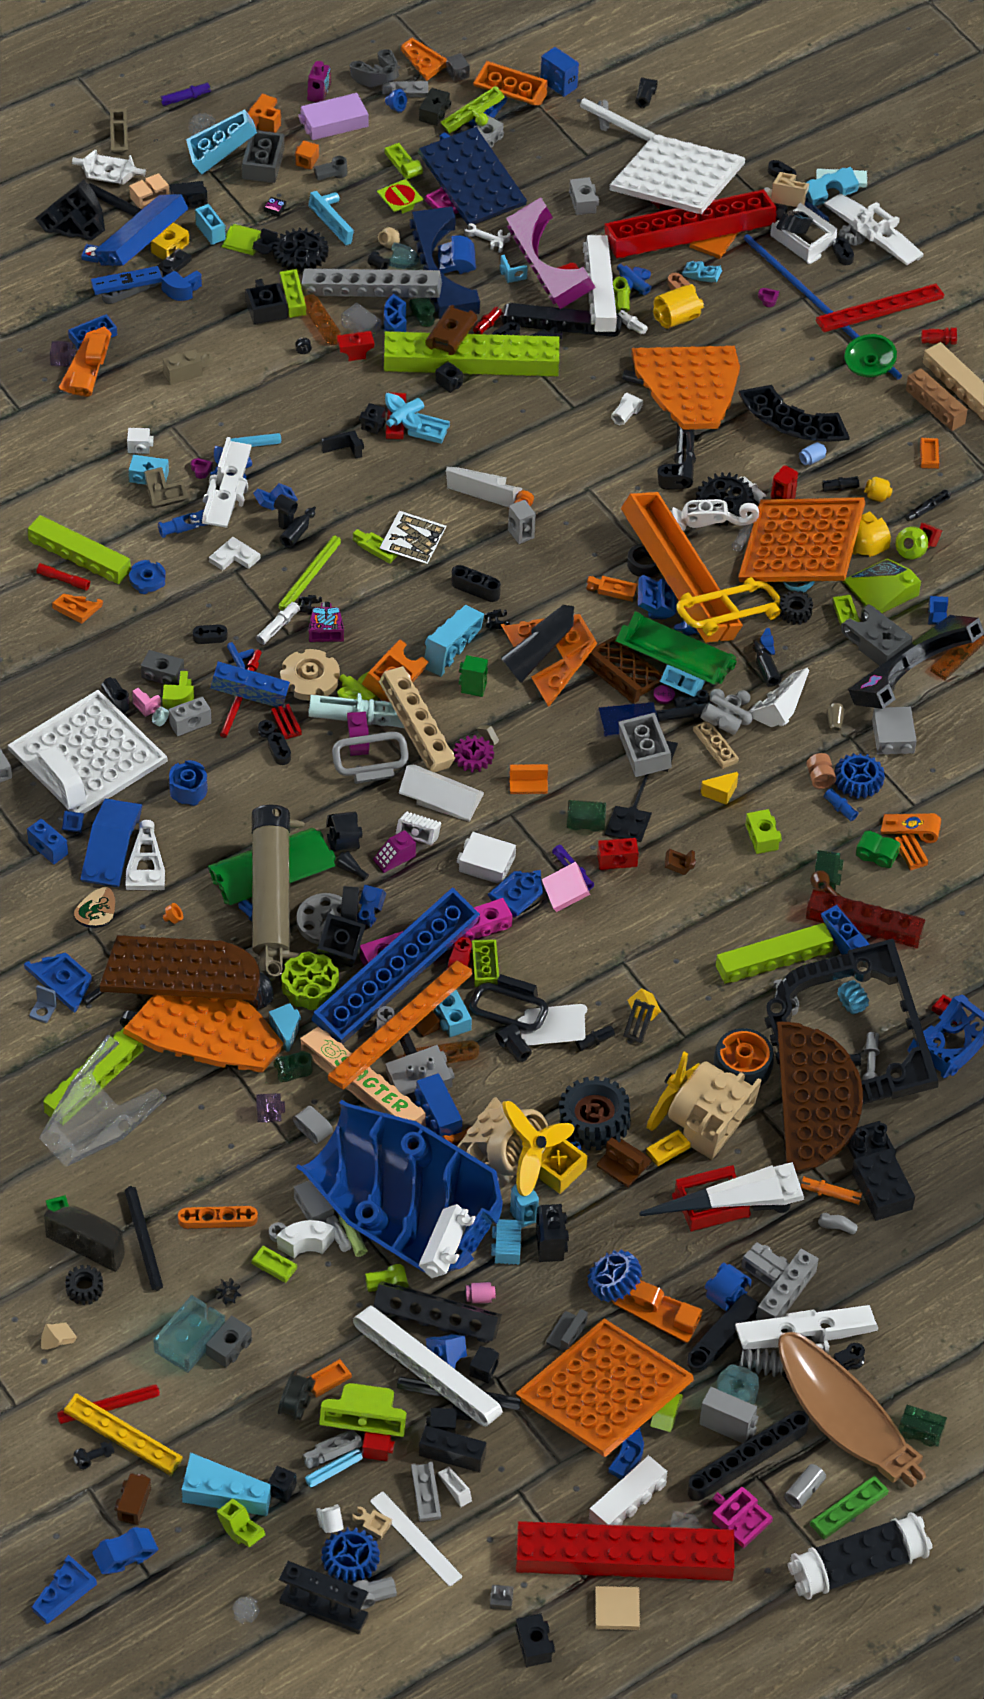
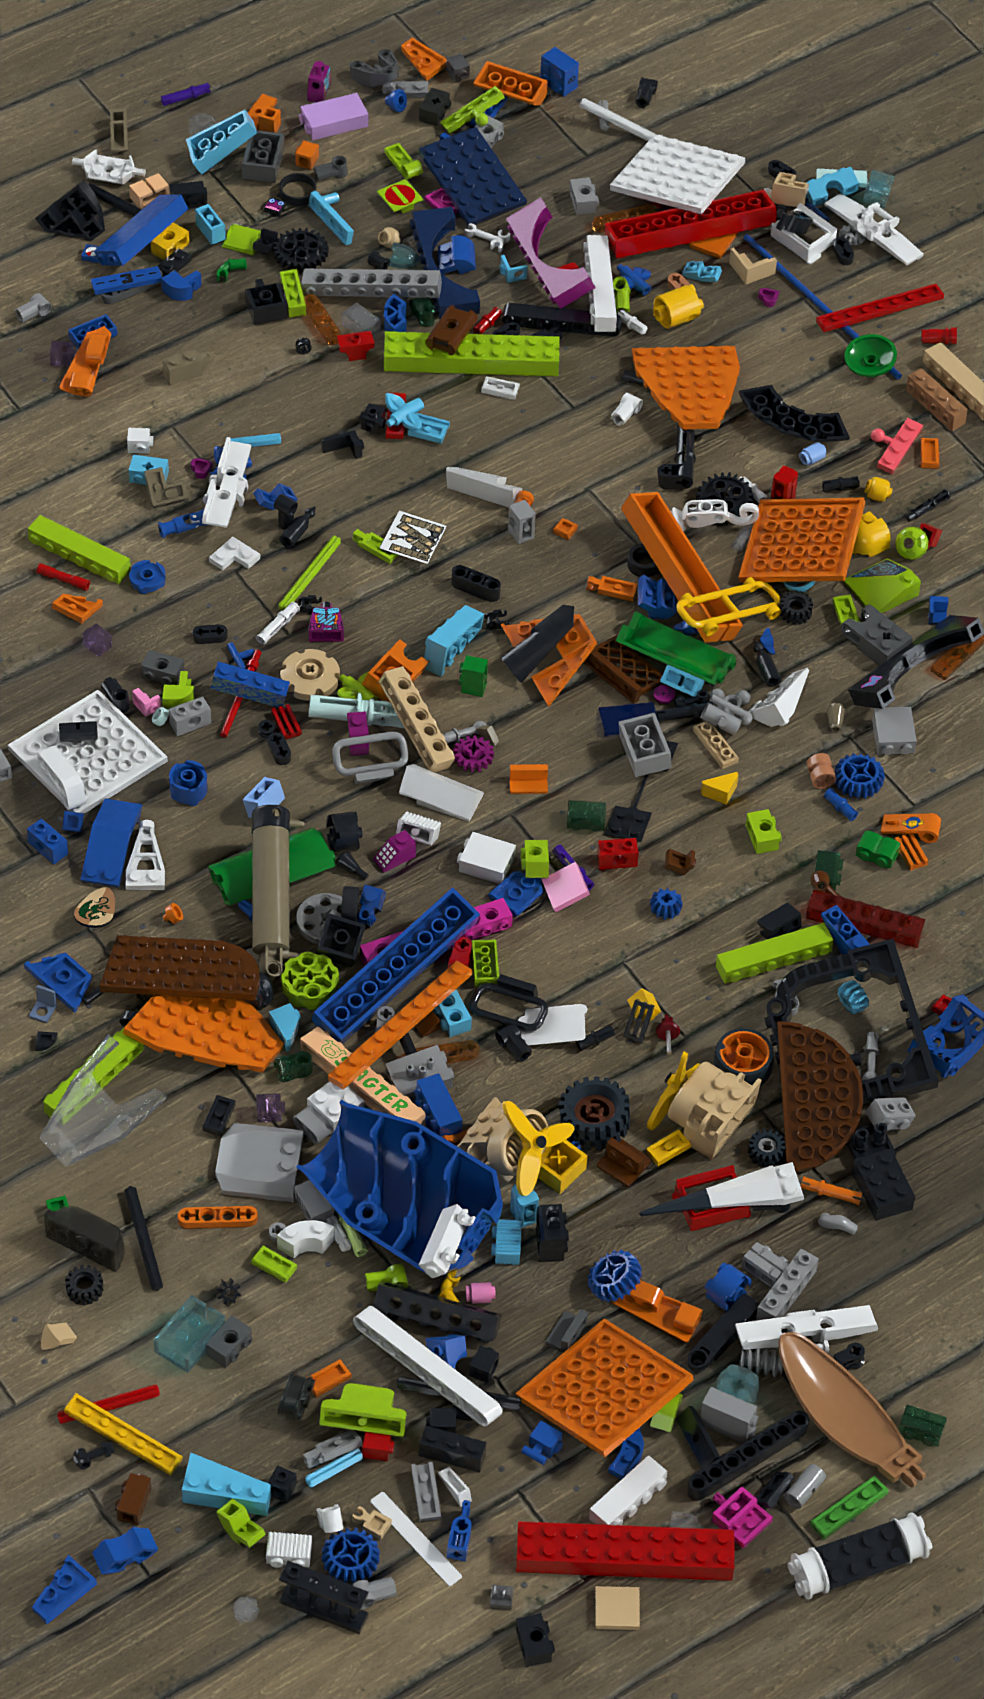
black brick [436,361,463,393] -> none
none -> light grey piece [15,293,52,323]
none -> black tile [35,1031,58,1051]
none -> black pin [59,721,98,742]
none -> clear purple brick [83,623,112,657]
none -> black plate [203,1095,236,1136]
none -> light grey wedge [215,1123,304,1202]
none -> green piece [216,258,247,282]
none -> light blue brick [243,777,285,818]
none -> white brick [266,1532,312,1568]
none -> black tyre [279,173,317,206]
none -> white brick [307,1082,364,1134]
none -> yellow piece [439,1270,461,1302]
none -> light grey pin [442,721,487,744]
none -> blue piece [447,1500,471,1561]
none -> white tile [481,376,520,400]
none -> lime brick [521,840,549,878]
none -> blue brick [521,1421,563,1465]
none -> orange tile [553,518,578,540]
none -> clear orange beam [593,205,656,233]
none -> blue gear [650,887,683,921]
none -> dark red piece [656,1015,680,1055]
none -> black tile [676,1406,721,1469]
none -> tan panel [729,248,777,284]
none -> black bush [748,1129,785,1168]
none -> black plate [756,1472,794,1509]
none -> black hinge [757,902,802,940]
none -> clear light blue brick [863,170,895,209]
none -> light grey brick [865,1098,916,1130]
none -> coral plate [871,418,923,475]

